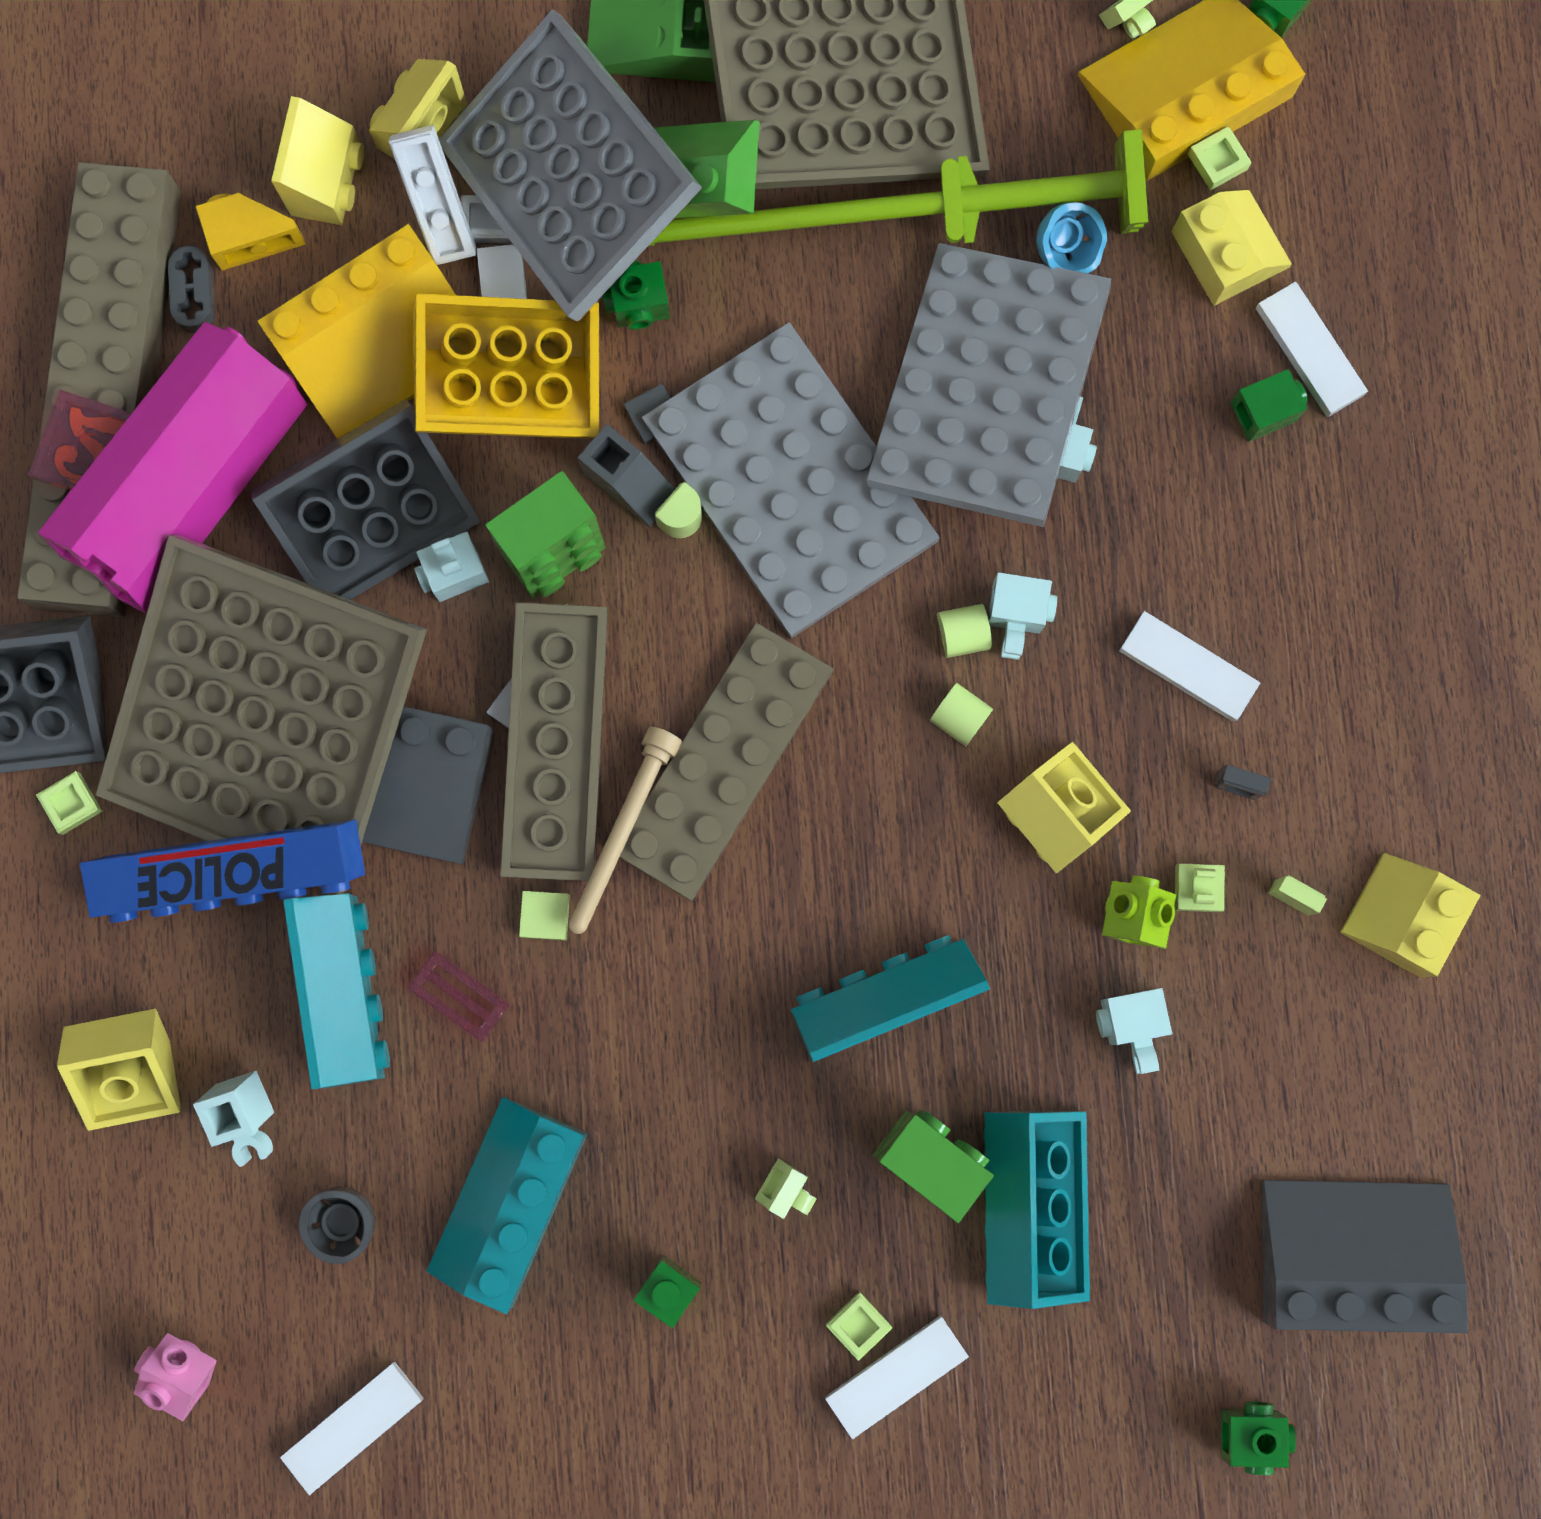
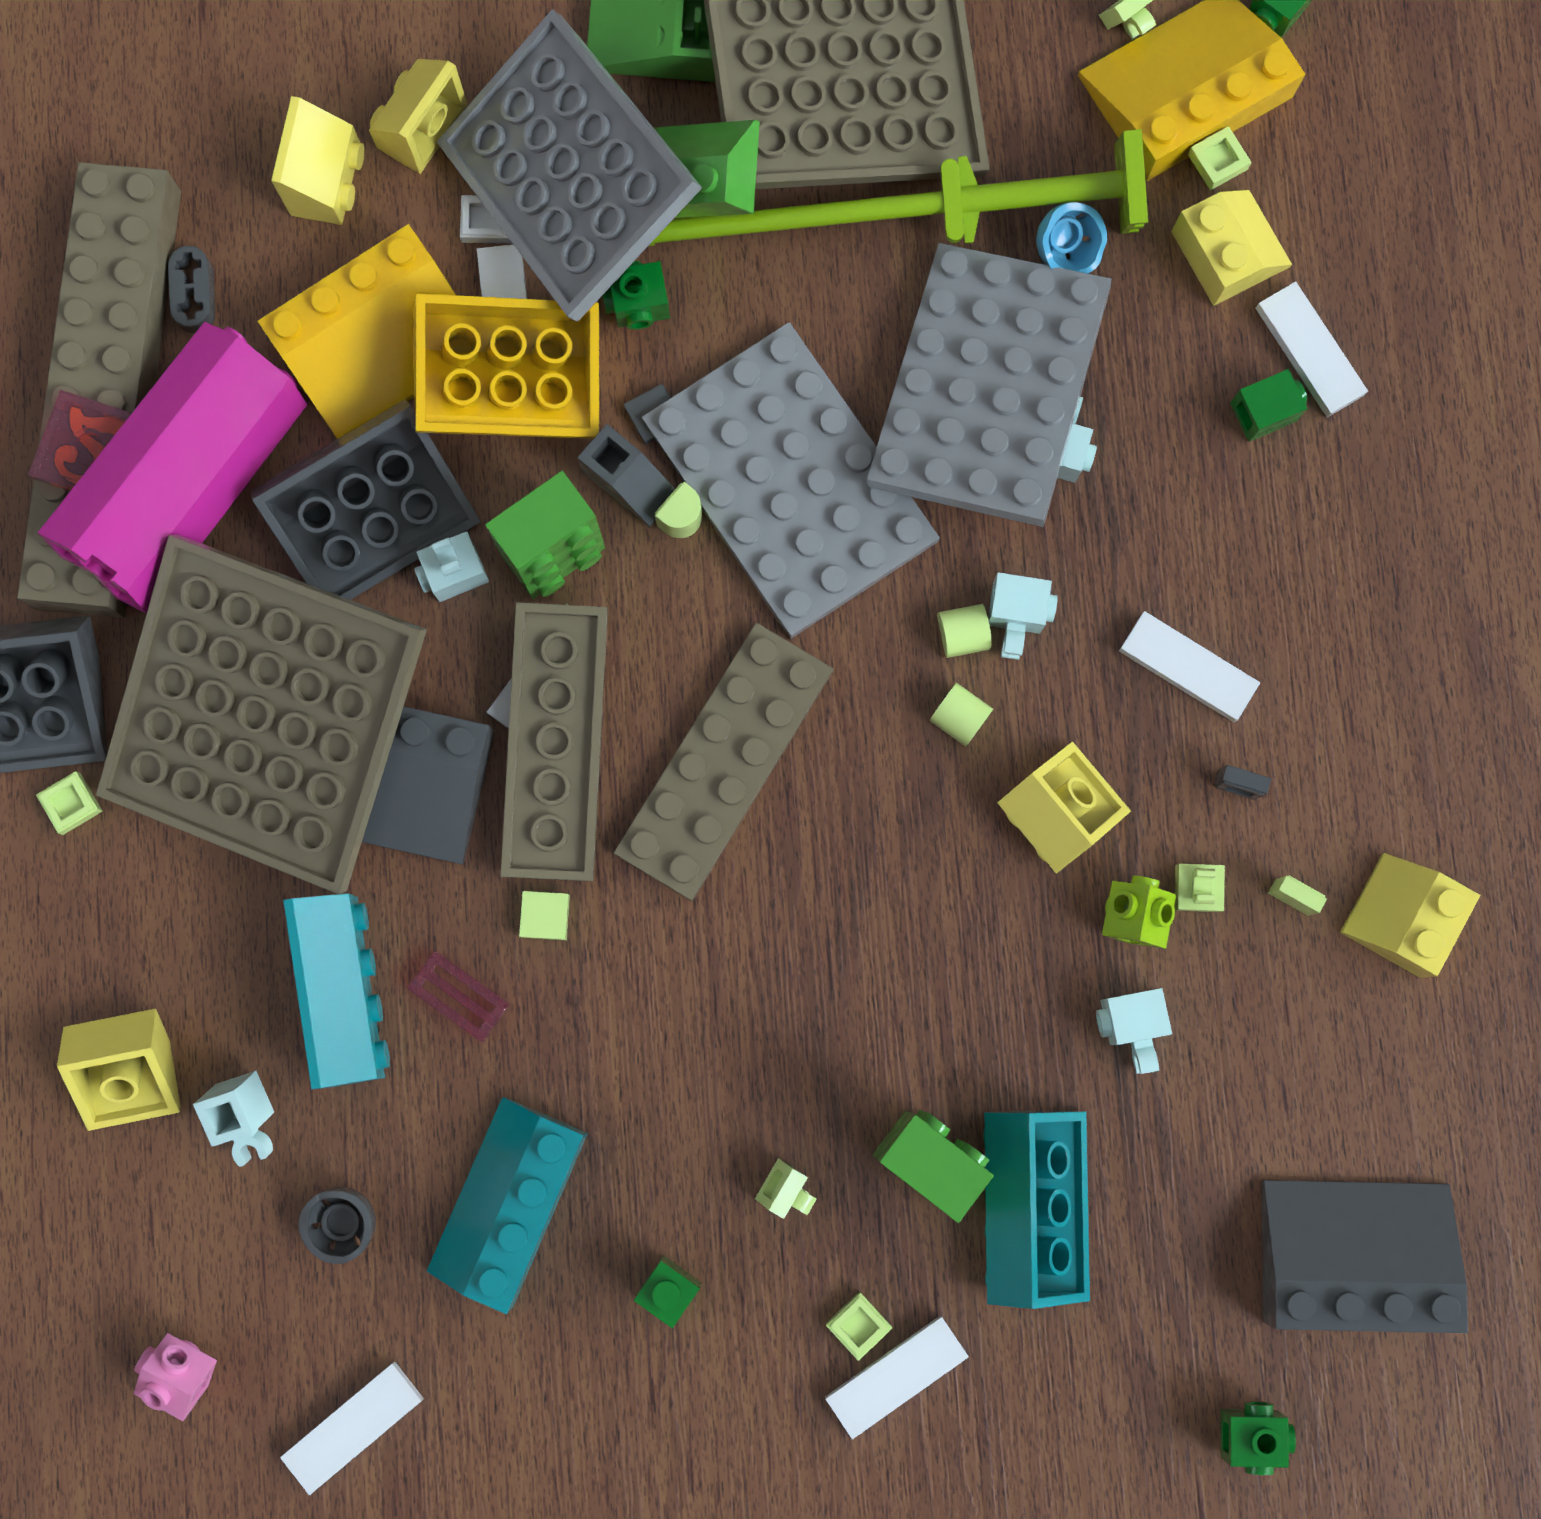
blue brick [80,819,366,923] -> none
yellow slope [196,193,306,271] -> none
white tile [389,125,477,265] -> none
tan piece [569,726,682,934] -> none
teal slope [790,935,990,1062] -> none

